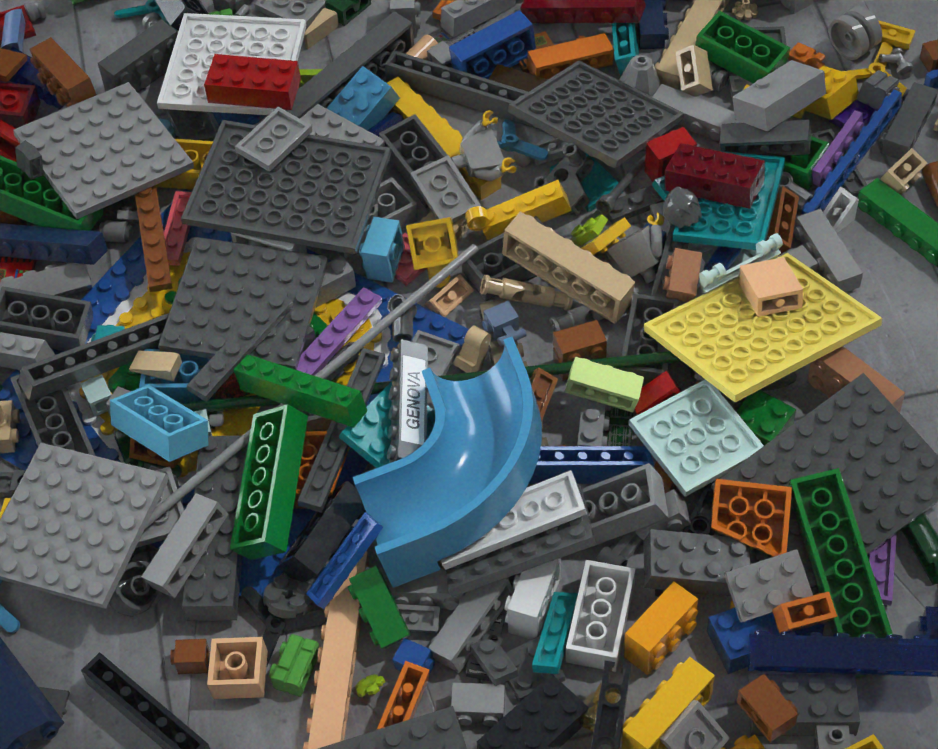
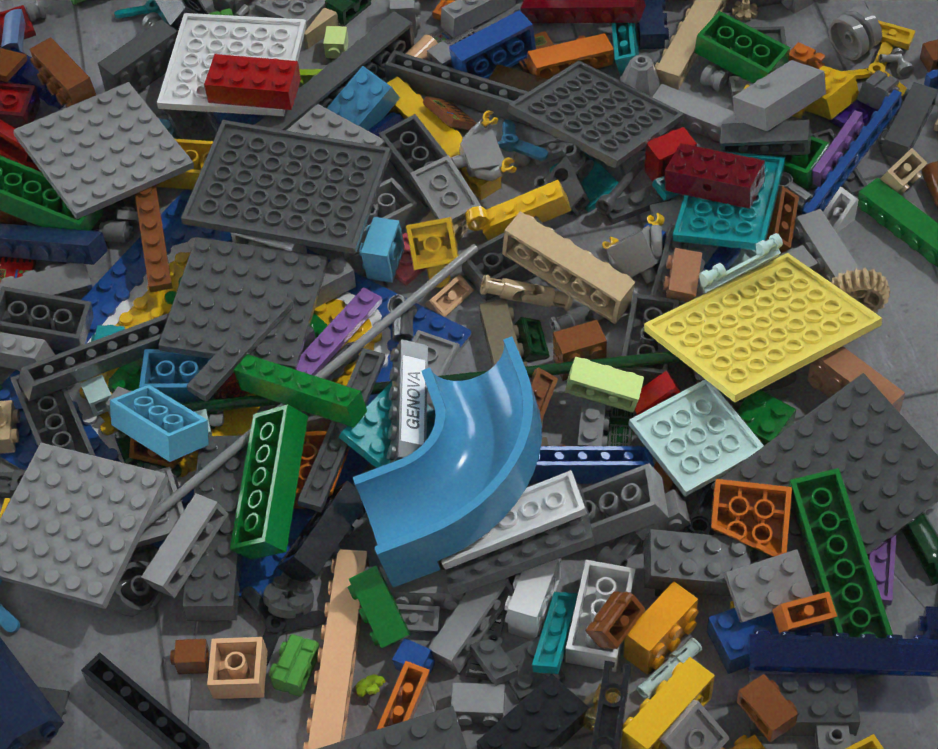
dark grey piece [15,140,43,180] -> none
tan slope [129,351,182,381] -> none
coral plate [164,191,192,266] -> none
light grey plate [235,107,312,172] -> none
blue plate [306,512,383,609] -> none
tan leg [453,325,491,373] -> none
sand blue brick [482,300,526,347] -> none
lime plate [570,214,608,247] -> none
yellow container [580,217,631,255] -> none
dark grey hair [662,187,702,228] -> none
tan brick [676,45,713,97] -> none
light nougat brick [739,257,803,317] -> none
none -> yellowish green brick [323,26,349,59]
none -> dark orange tile [423,96,477,130]
none -> dark green slope [515,317,550,362]
none -> dark orange brick [585,591,645,649]
none -> light aqua pin [637,637,702,699]
none -> tan gear [831,267,890,313]

